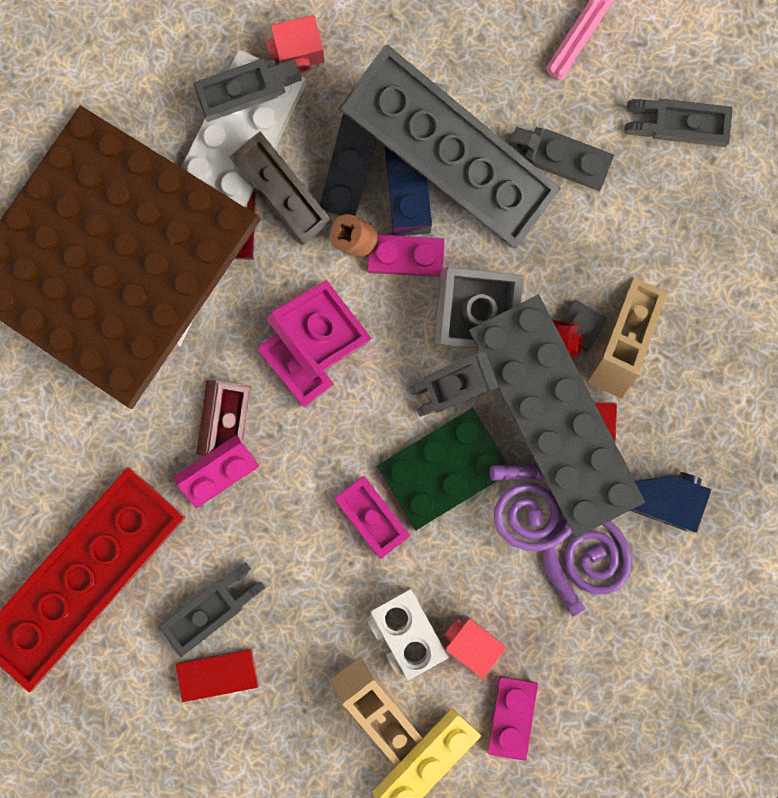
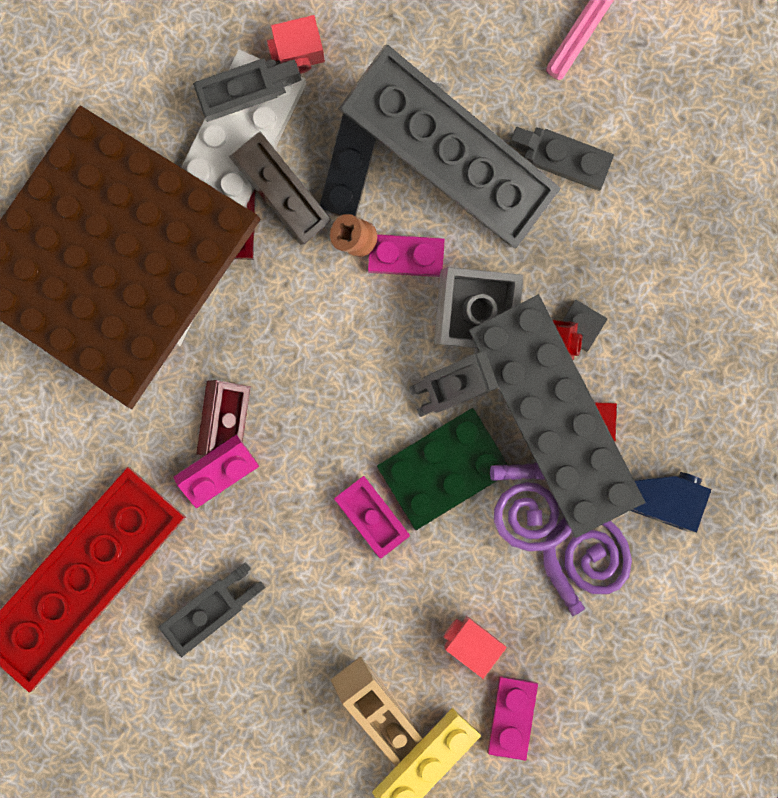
red tile [175,648,259,702] -> none
dark pink plate [257,333,334,408] -> none
dark pink plate [266,280,372,380] -> none
white brick [368,587,449,681] -> none
dark blue slope [384,146,432,236] -> none
tan slope [587,277,667,399] -> none
dark grey hinge [625,98,733,147] -> none

